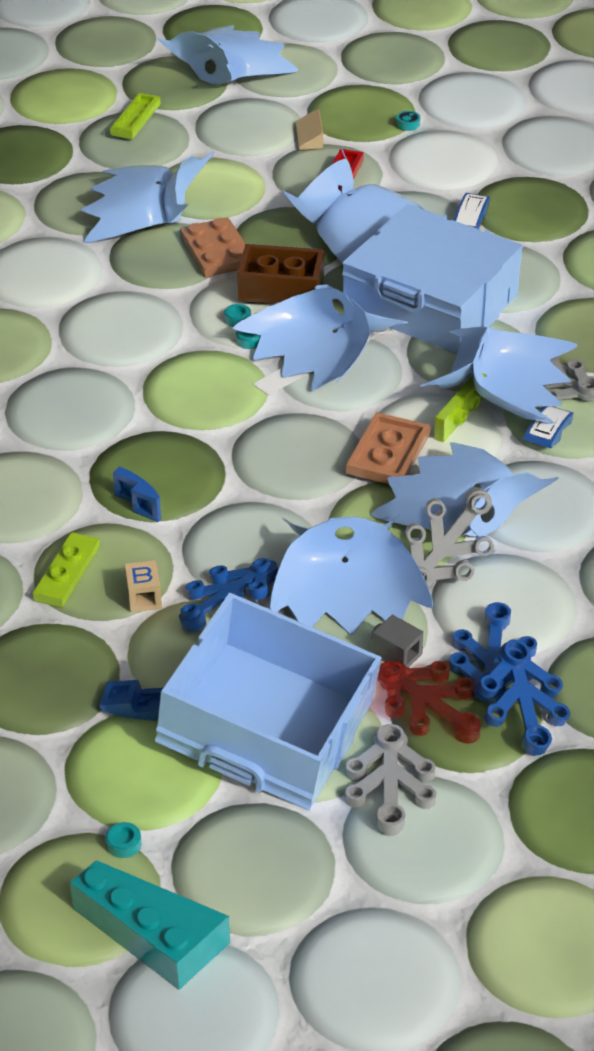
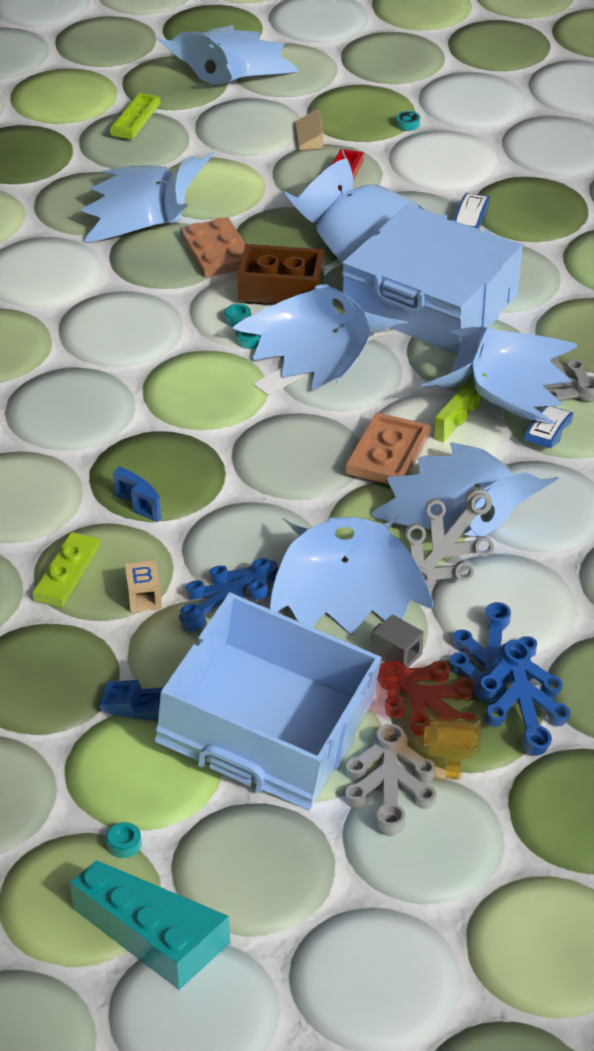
none -> clear yellow brick [424,716,481,780]

